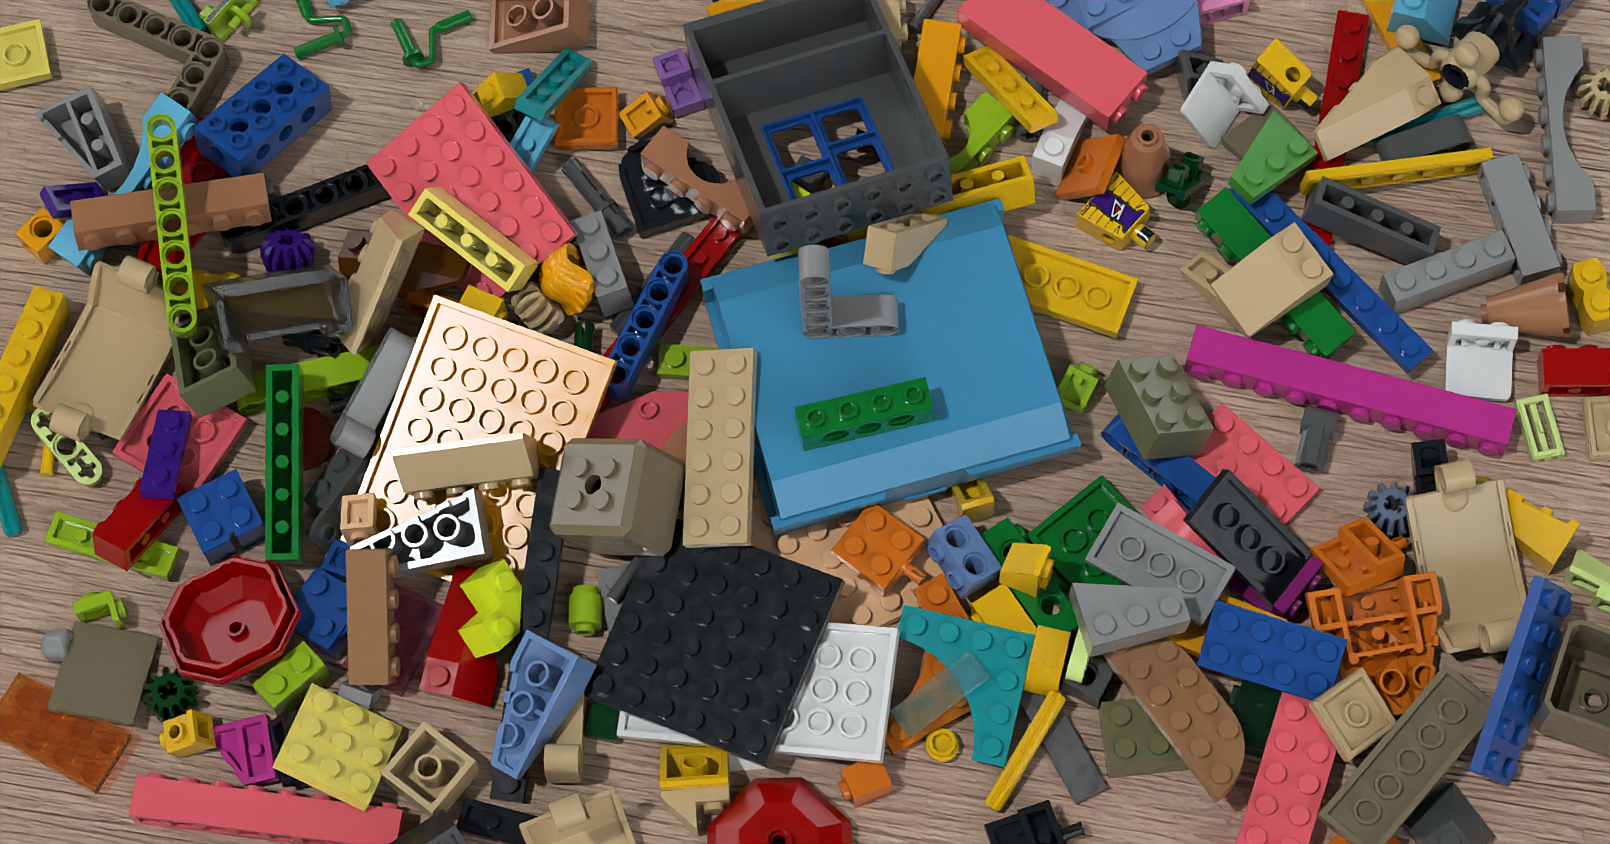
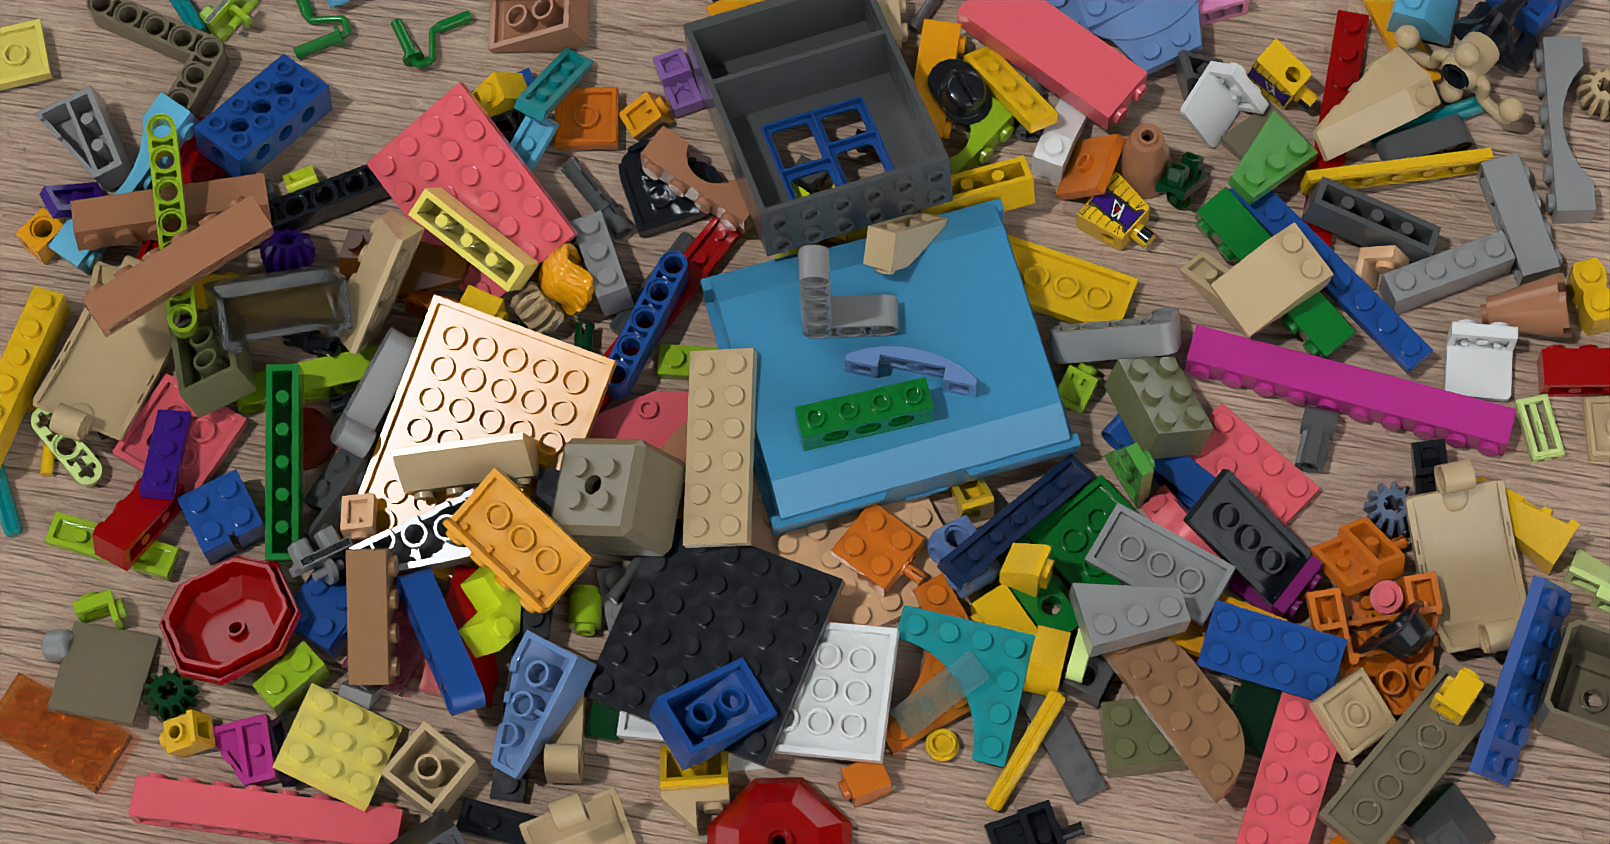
none -> nougat brick [82,194,274,338]
none -> neon yellow plate [282,165,319,193]
none -> light grey hips [287,525,353,585]
none -> blue beam [396,568,486,716]
none -> light orange bracket [442,468,595,614]
none -> blue slope [649,657,777,771]
none -> medium blue slope [844,346,977,397]
none -> black piece [928,59,992,125]
none -> dark blue plate [937,453,1094,590]
none -> light grey beam [1049,307,1183,364]
none -> bright green wing [1104,442,1155,509]
none -> light nougat bracket [1355,245,1410,289]
none -> black piece [1357,600,1434,658]
none -> coral plate [1370,580,1404,614]
none -> yellow brick [1429,667,1485,725]

